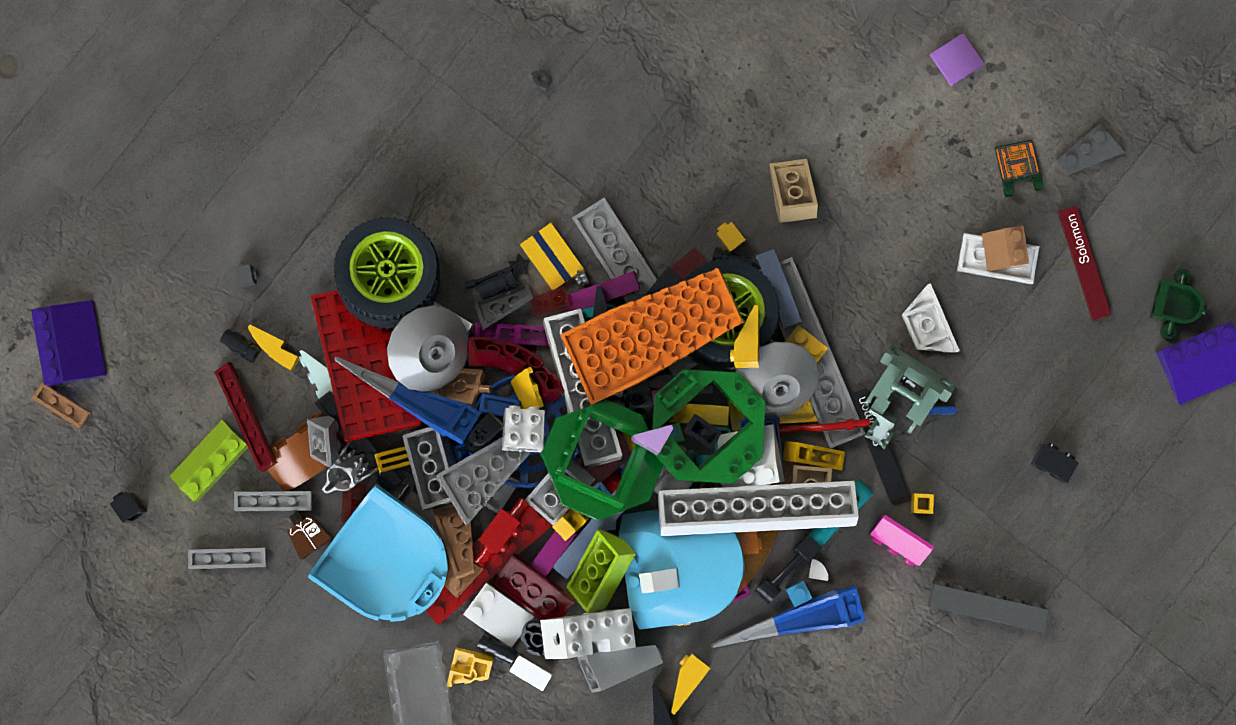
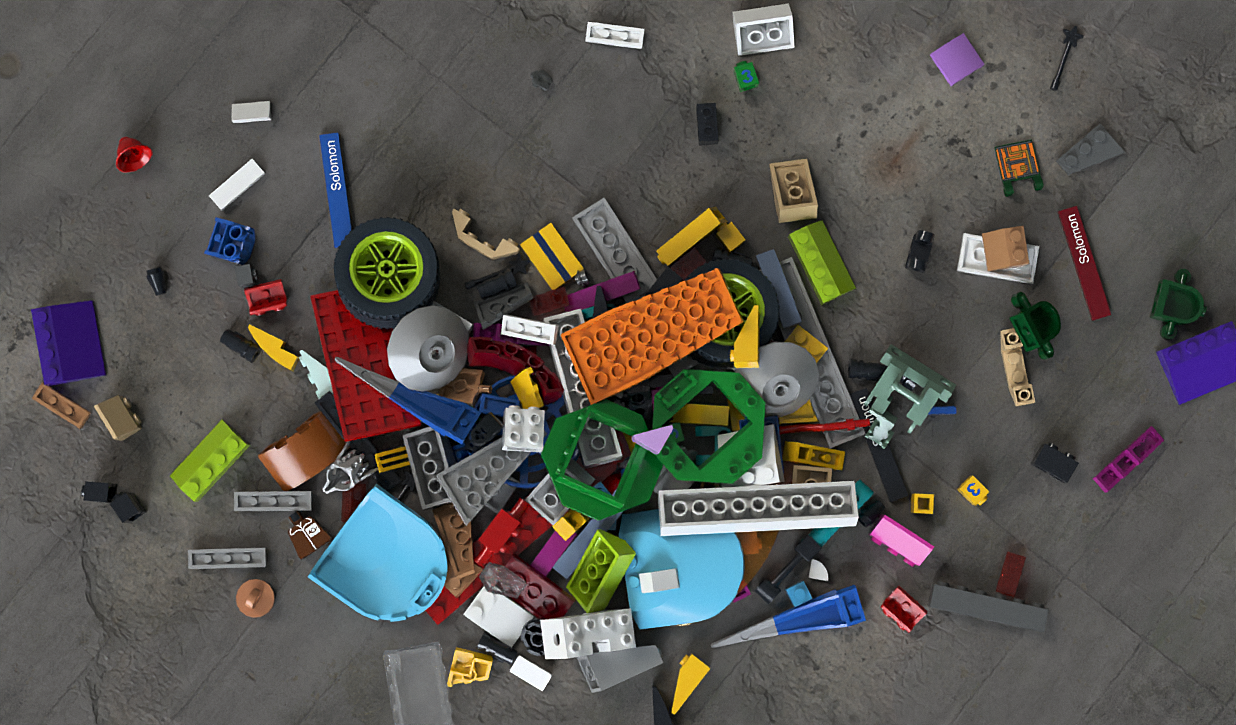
dark red tile [214,362,278,472] -> none
light grey slope [307,416,340,467] -> none
black slope [684,413,722,449] -> none
white wing [902,283,960,353] -> none
none -> black piece [81,481,117,503]
none -> tan slope [94,395,142,441]
none -> red hat [116,137,153,173]
none -> black cone [146,267,167,296]
none -> blue slope [204,217,256,265]
none -> white tile [209,159,265,211]
none -> white slope [232,101,272,123]
none -> nougat tile [236,579,275,618]
none -> red bracket [244,279,288,316]
none -> blue tile [319,133,352,248]
none -> tan slope [452,209,520,260]
none -> clear slope [479,562,527,598]
none -> white plate [501,315,559,345]
none -> white plate [585,22,644,49]
none -> yellow slope [656,207,728,266]
none -> black brick [696,103,719,146]
none -> white slope [732,3,795,56]
none -> green brick [733,61,759,92]
none -> lime slope [788,220,856,305]
none -> black axle [848,359,888,381]
none -> black cone [858,500,885,528]
none -> red bracket [881,585,928,633]
none -> black piece [905,230,935,273]
none -> yellow brick [957,475,989,506]
none -> clear red slope [996,552,1026,597]
none -> tan slope [1000,328,1035,406]
none -> dark green piece [1009,292,1061,360]
none -> black piece [1050,26,1084,91]
none -> magenta slope [1092,426,1164,493]

